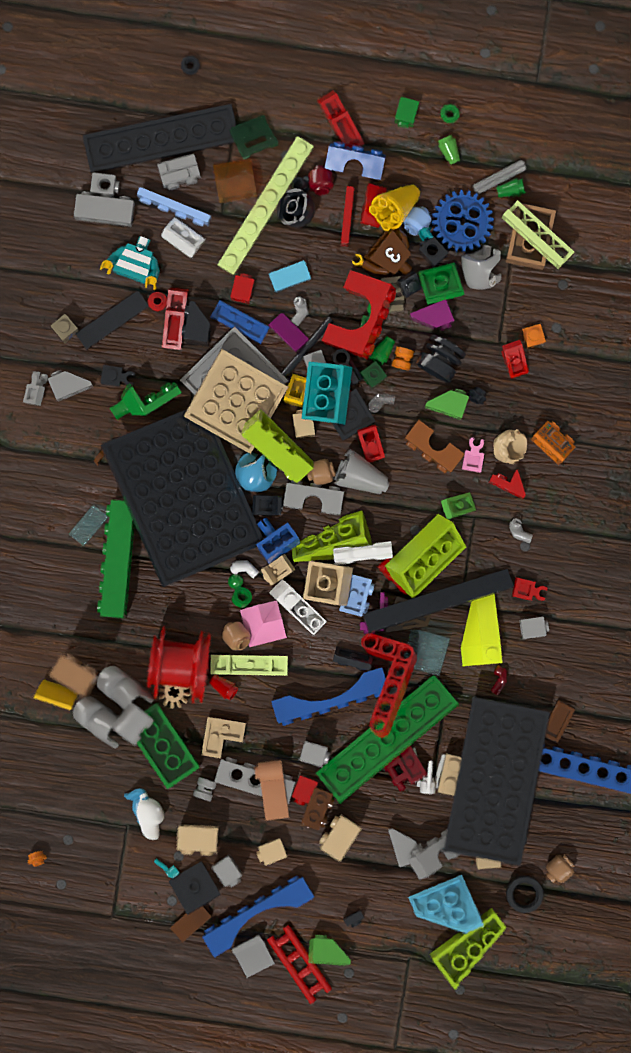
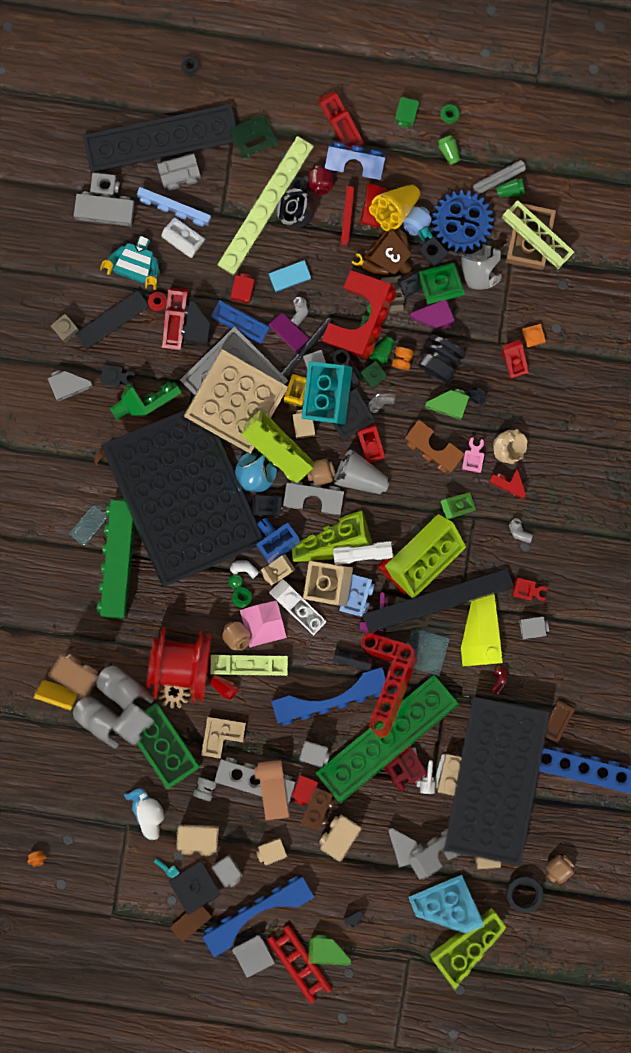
light grey plate [23,371,48,406] -> none
clear orange slope [213,159,257,203] -> none
orange slope [531,421,575,465] -> none

